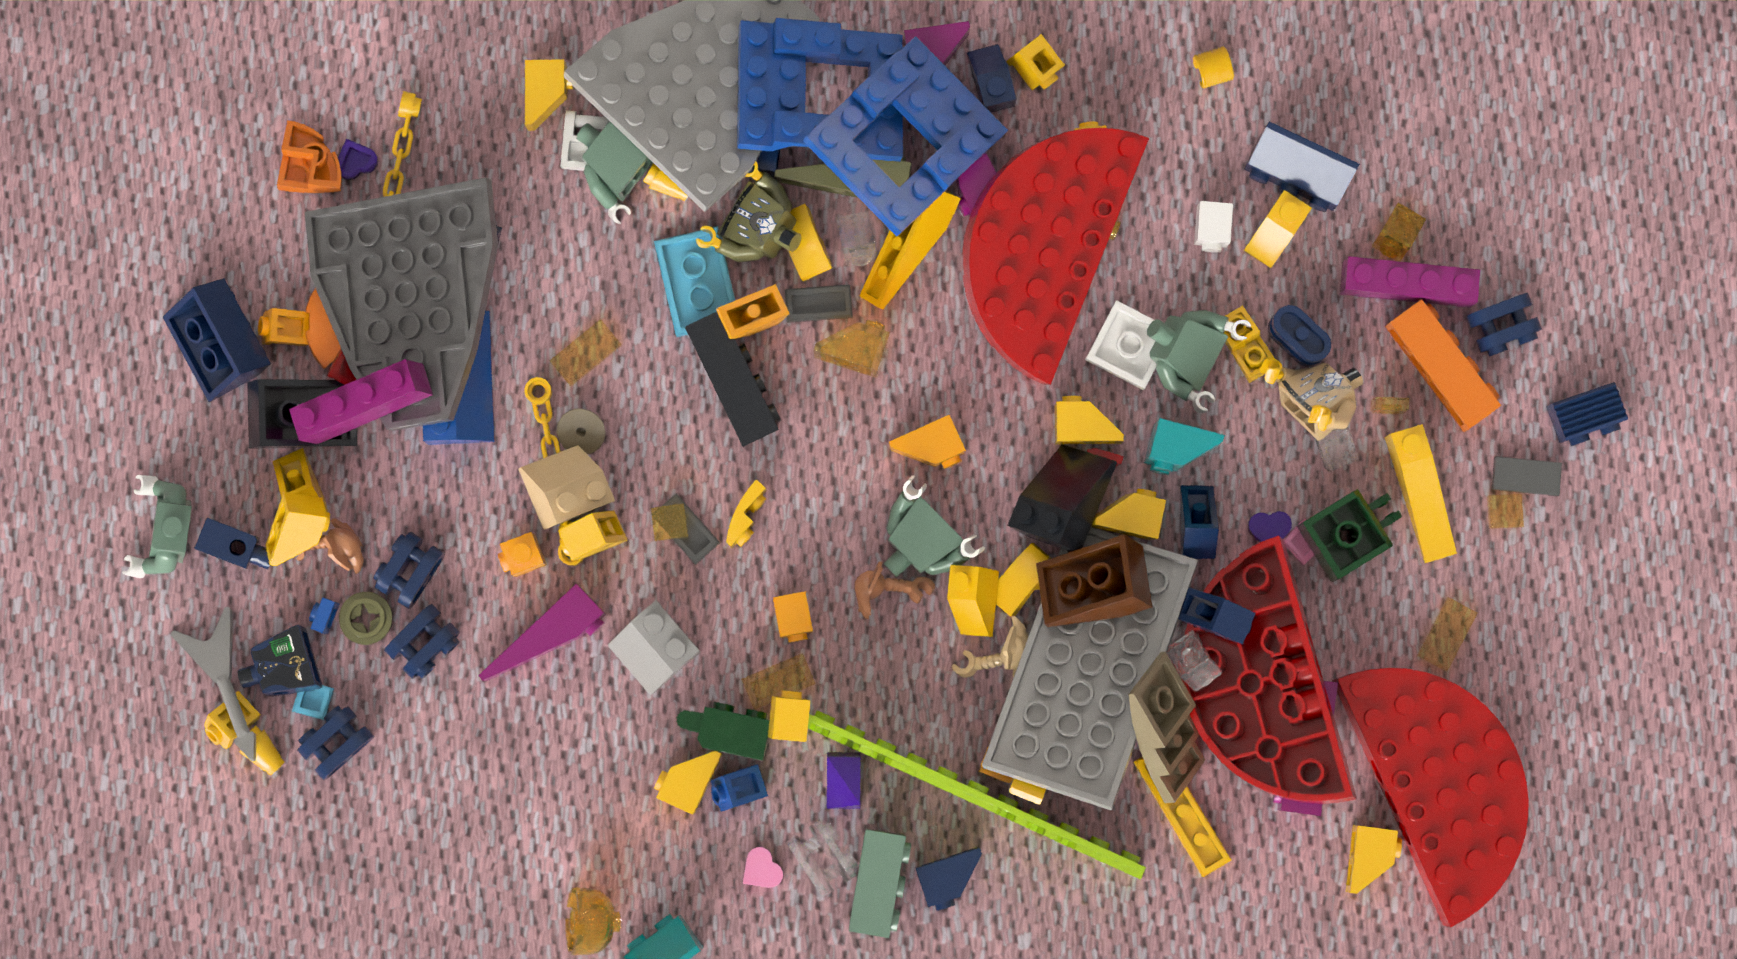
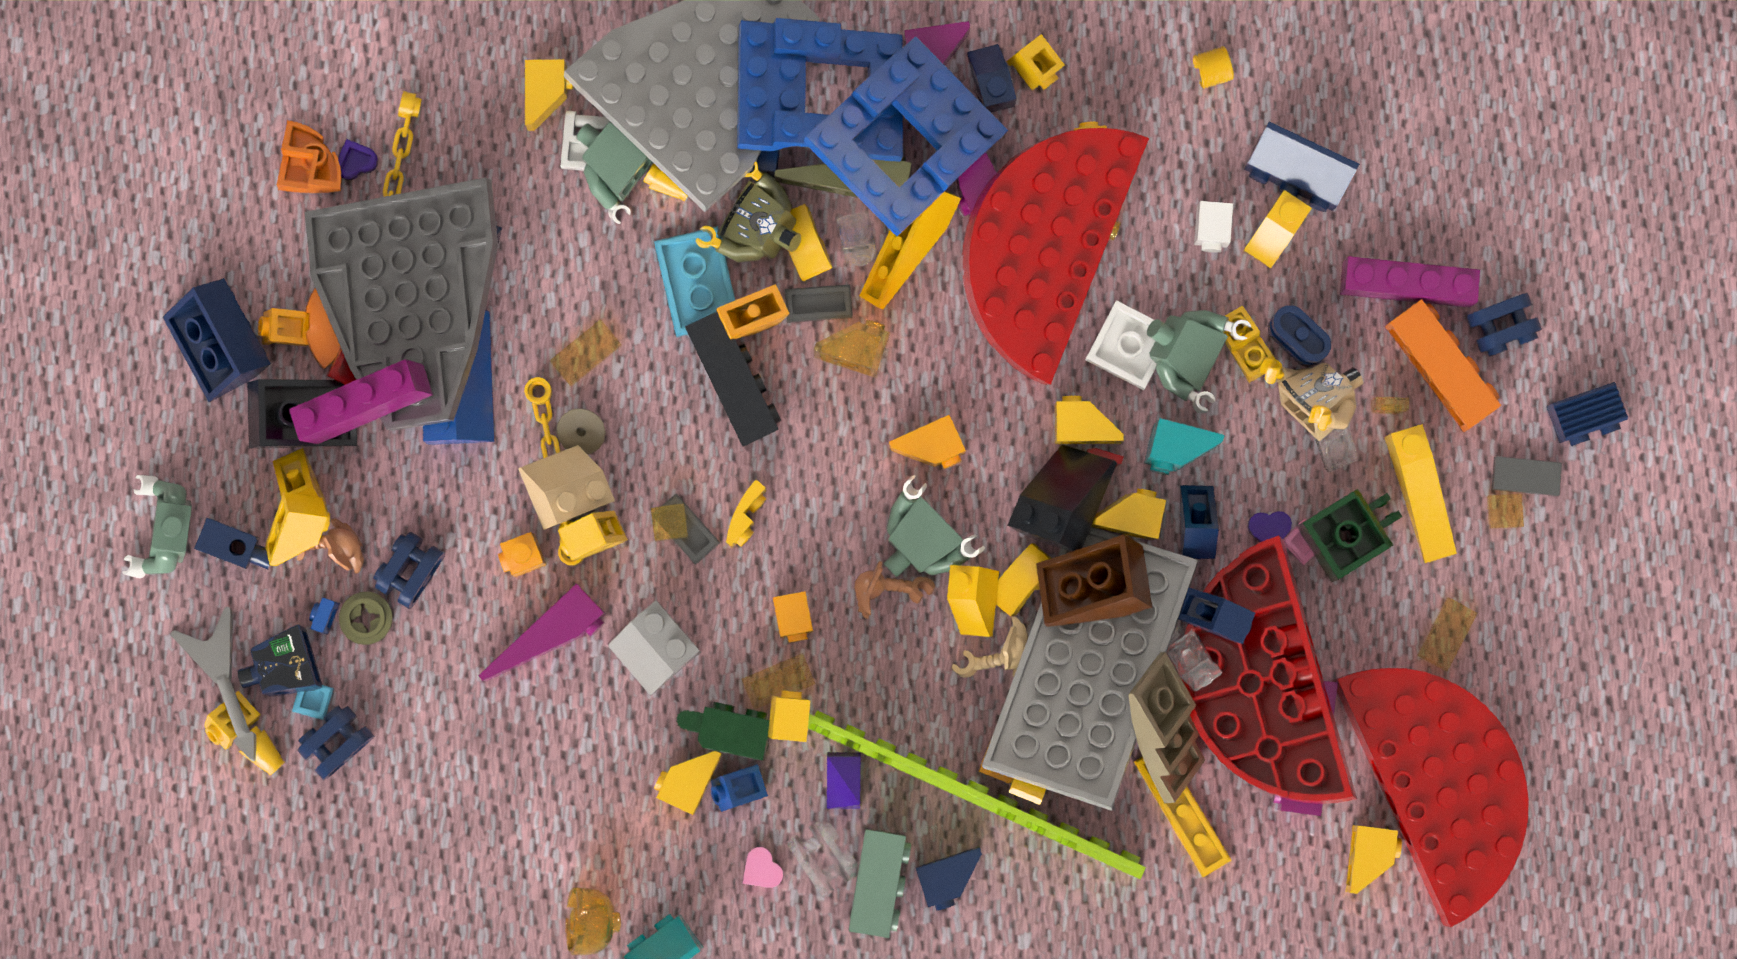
dark blue brick [384,604,460,679] -> none
clear yellow bracket [1372,203,1426,262] -> none

